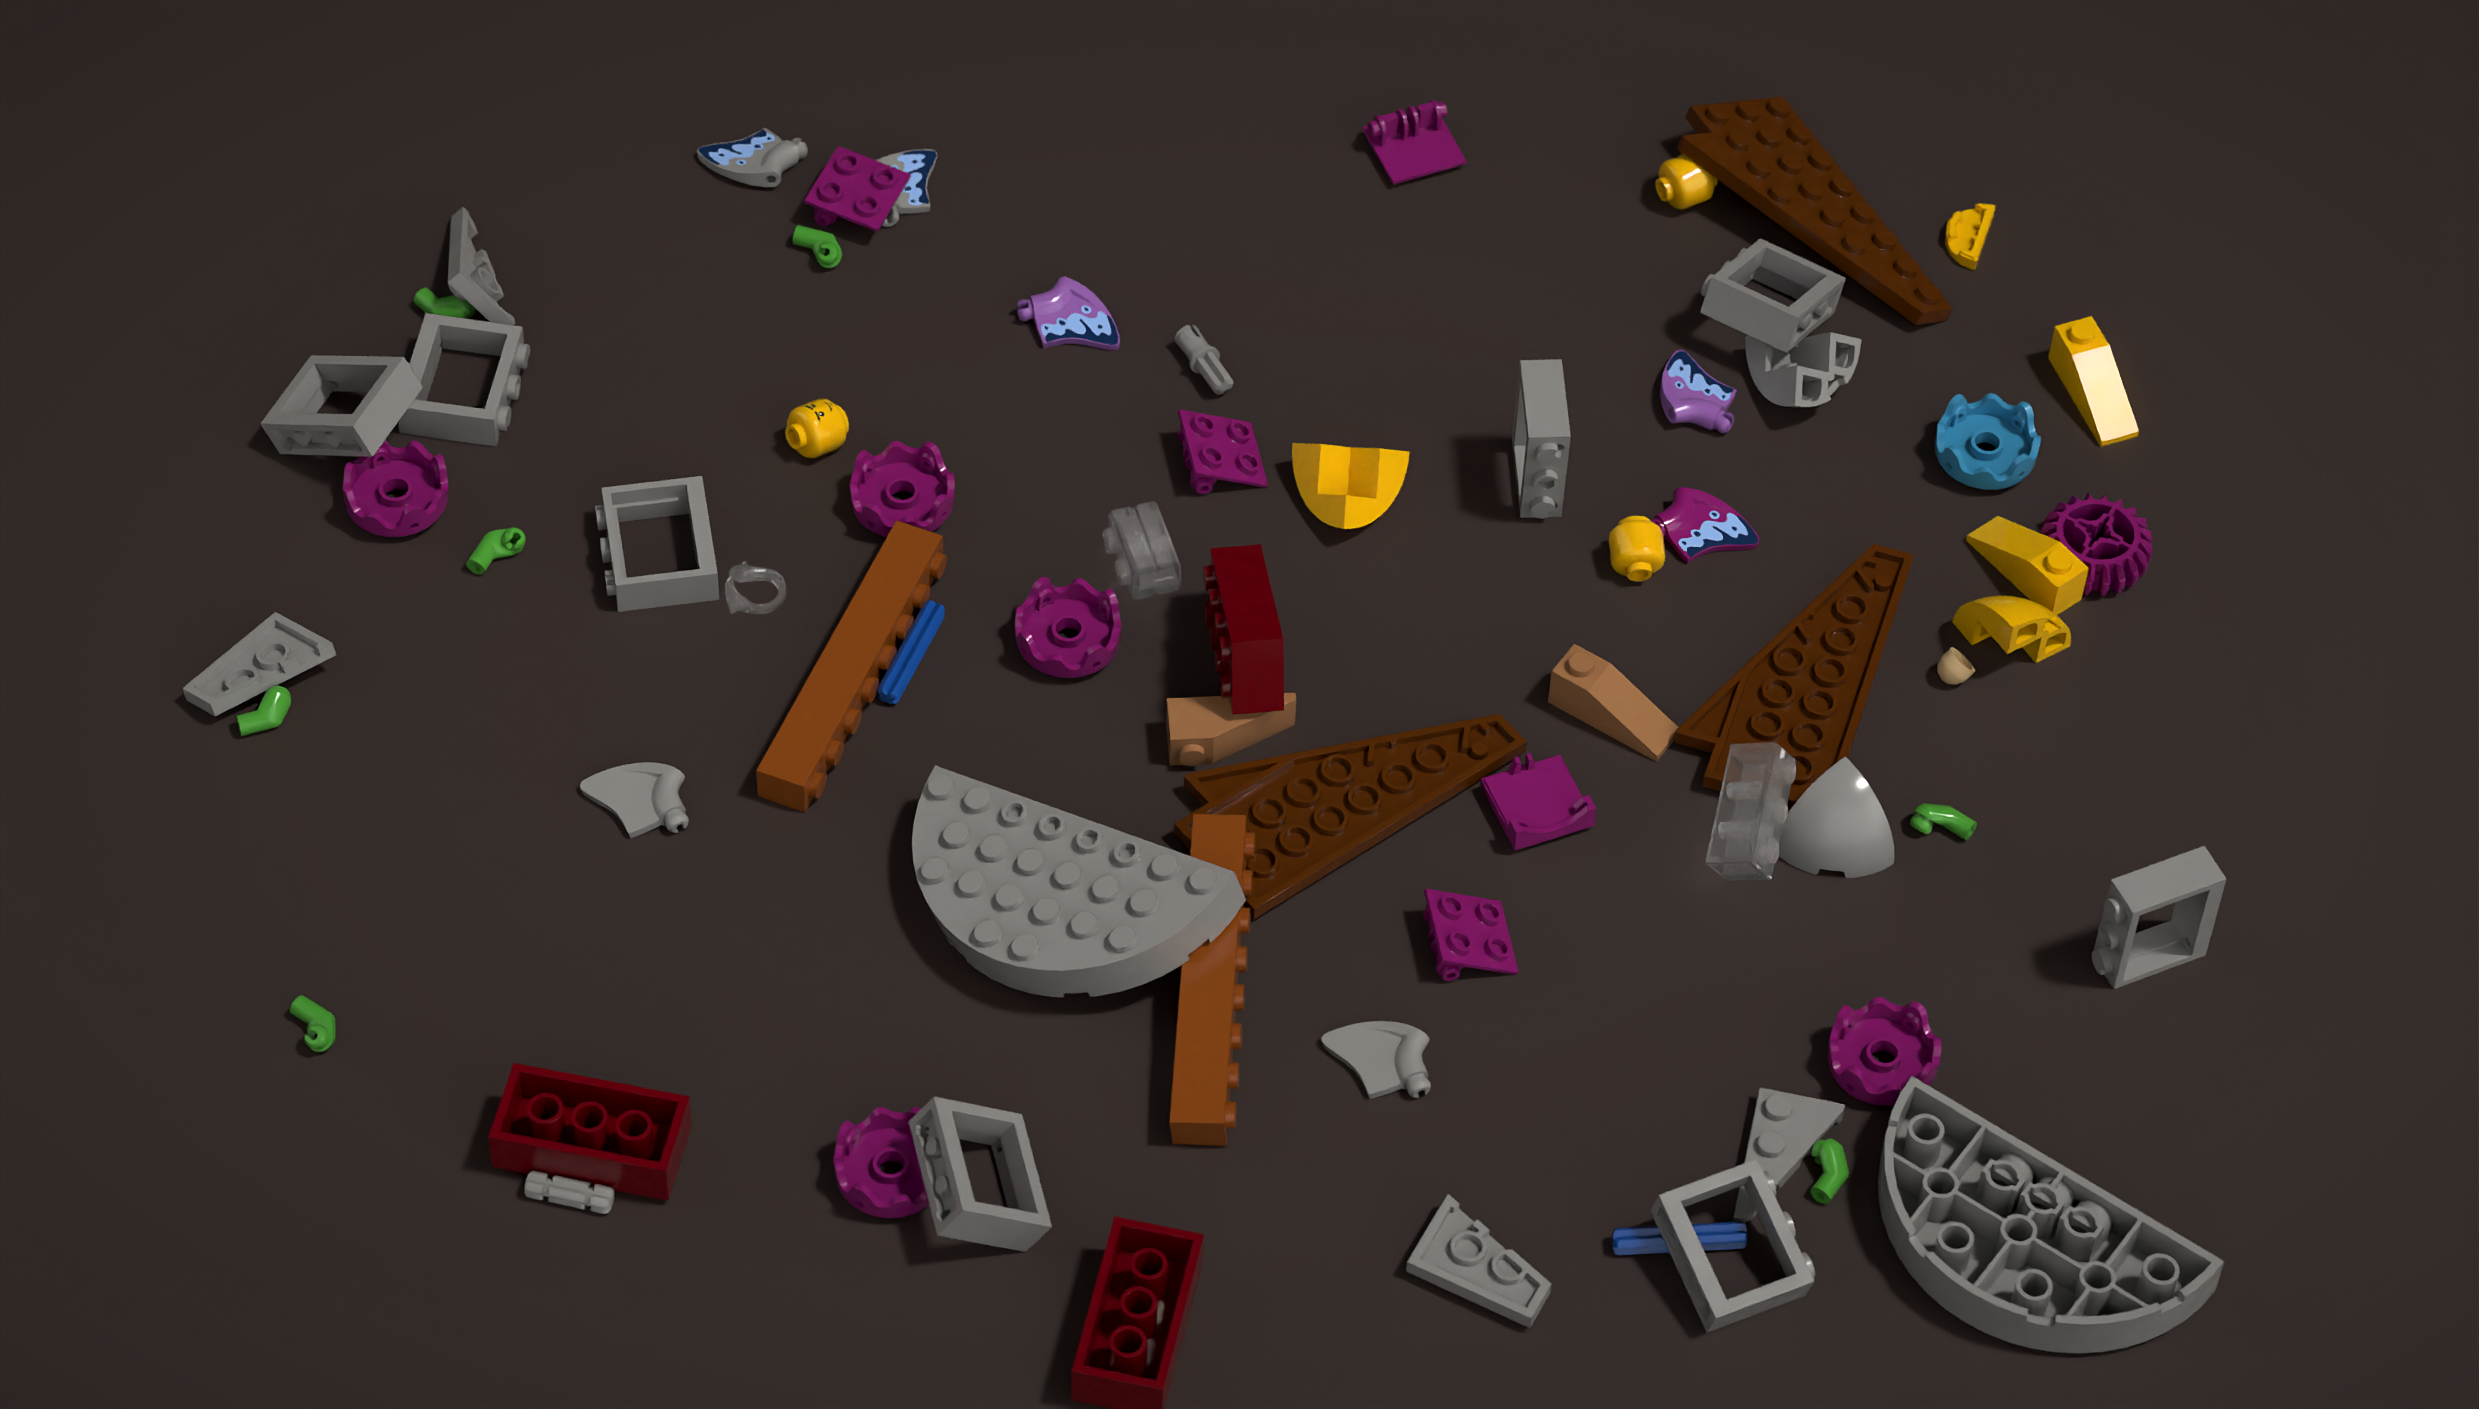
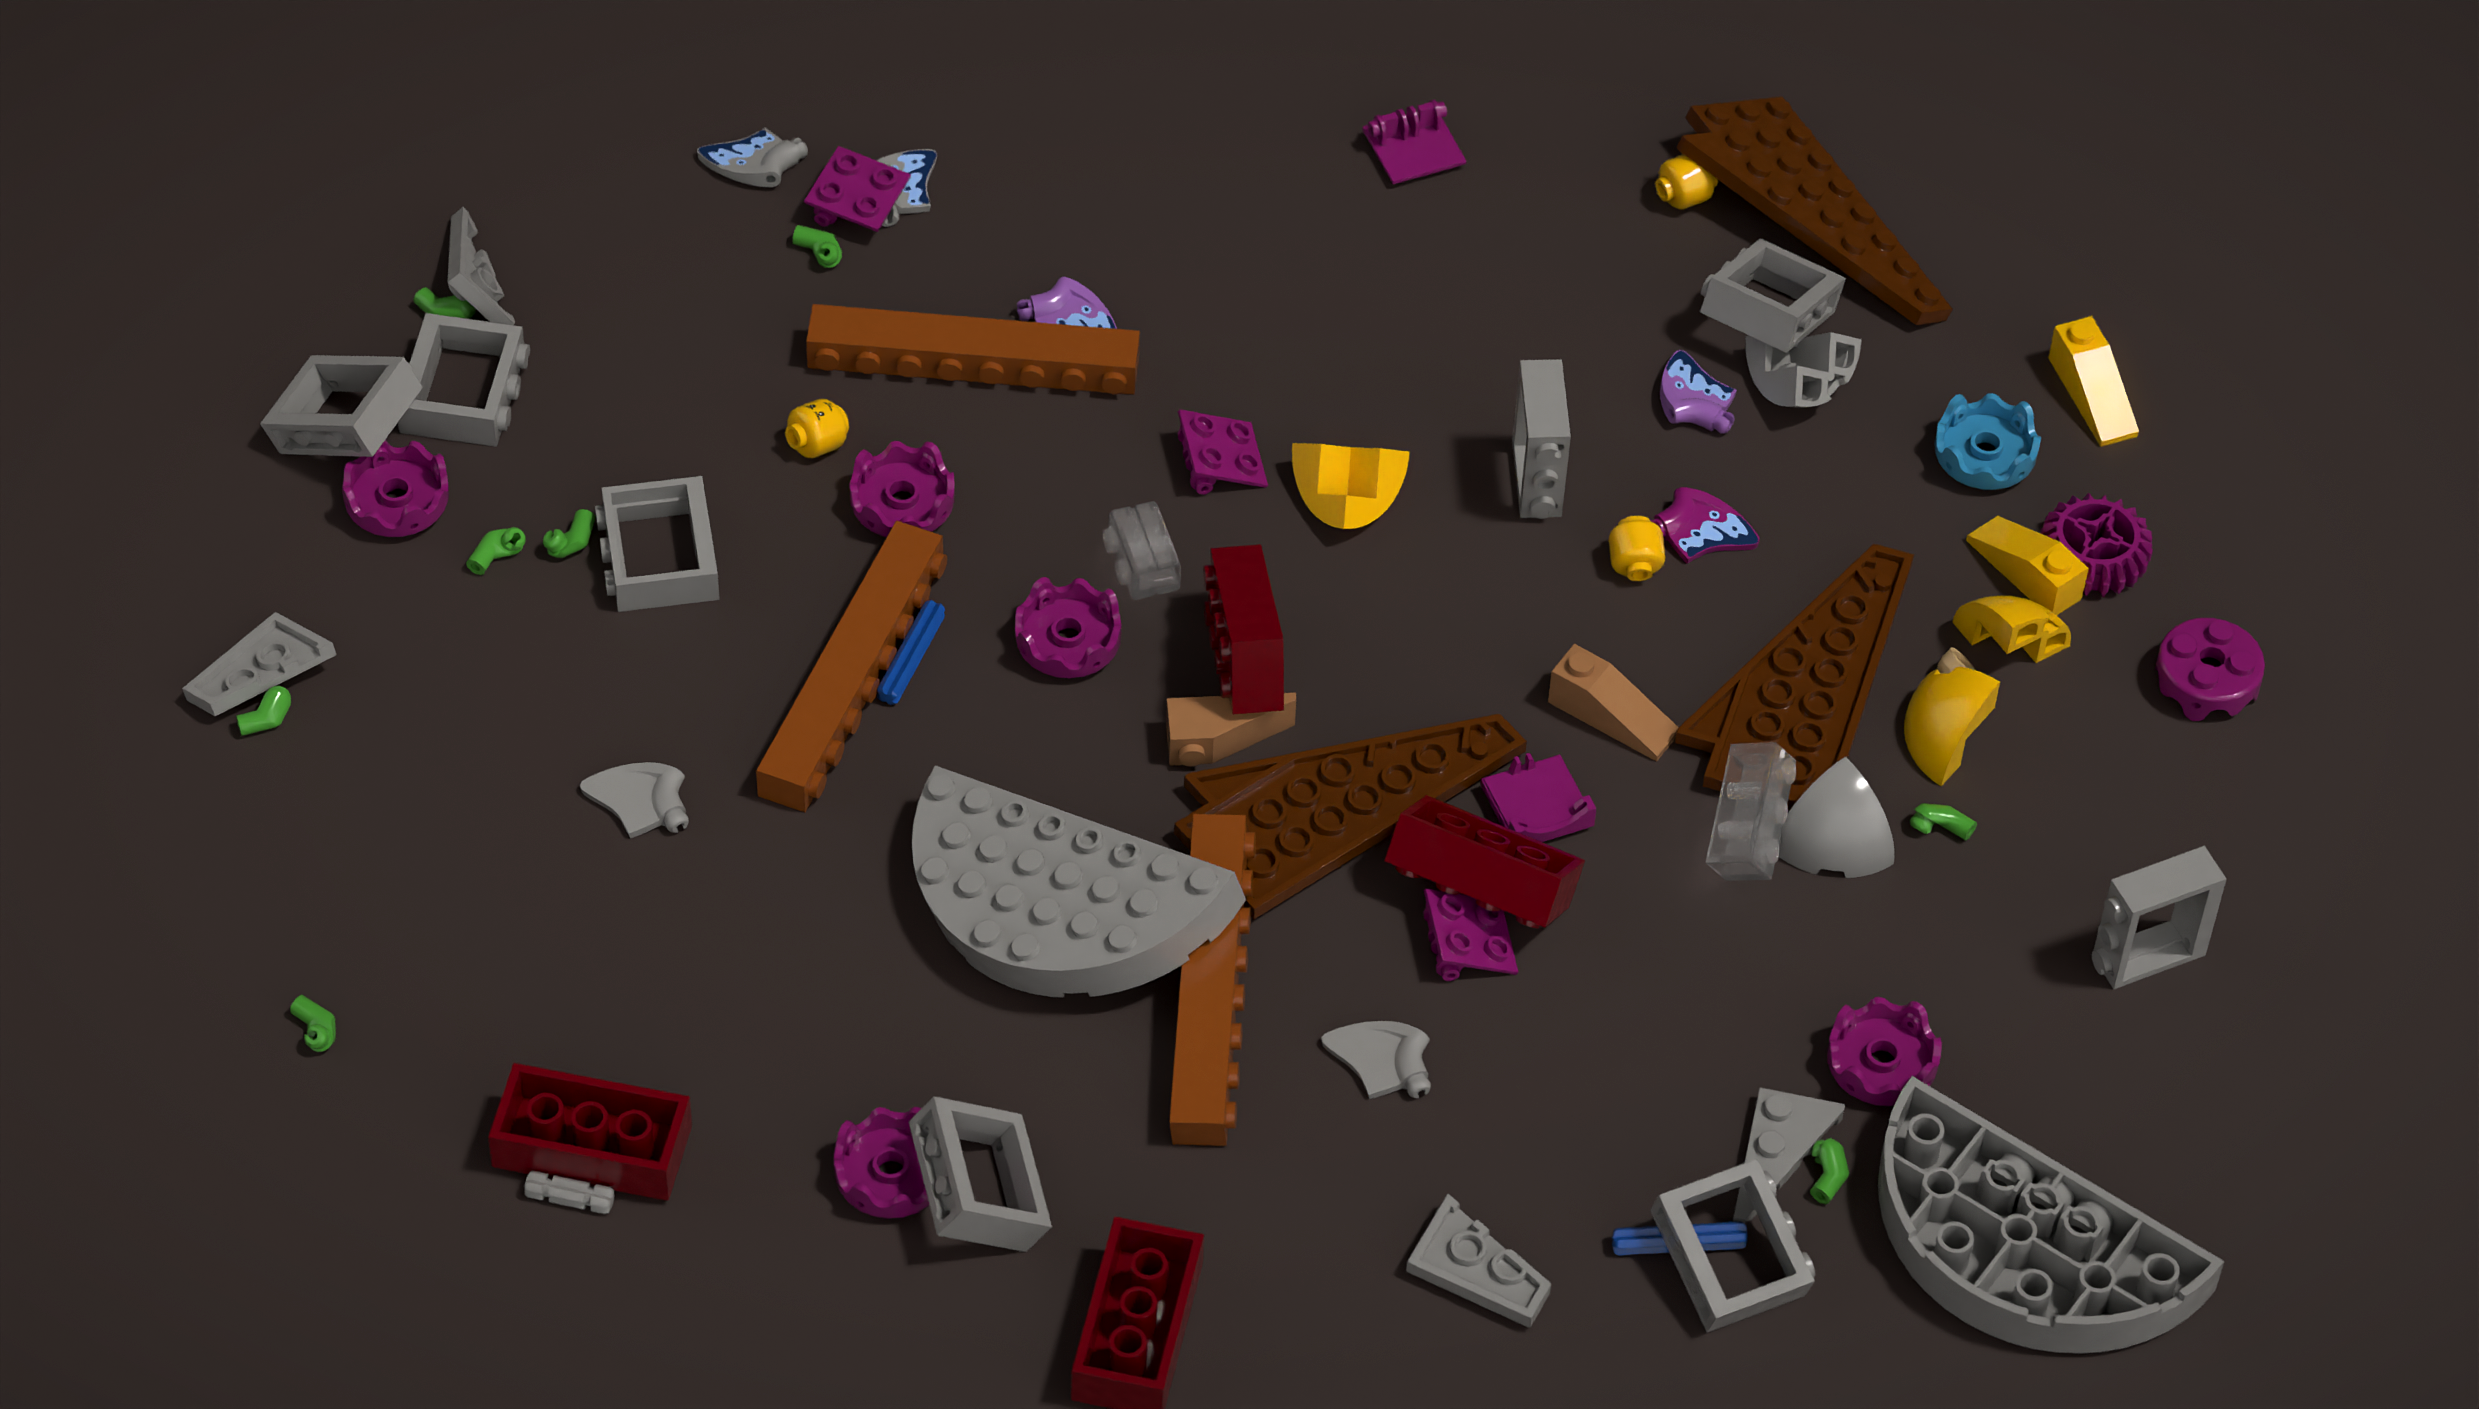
clear piece [725,561,786,614] -> none
light grey axle [1175,325,1233,395] -> none
yellow tile [1945,203,1996,271] -> none
none -> bright green arm [543,509,596,558]
none -> dark orange brick [806,304,1140,395]
none -> dark red brick [1385,795,1586,928]
none -> yellow brick [1904,667,2000,786]
none -> magenta plate [2154,618,2265,721]

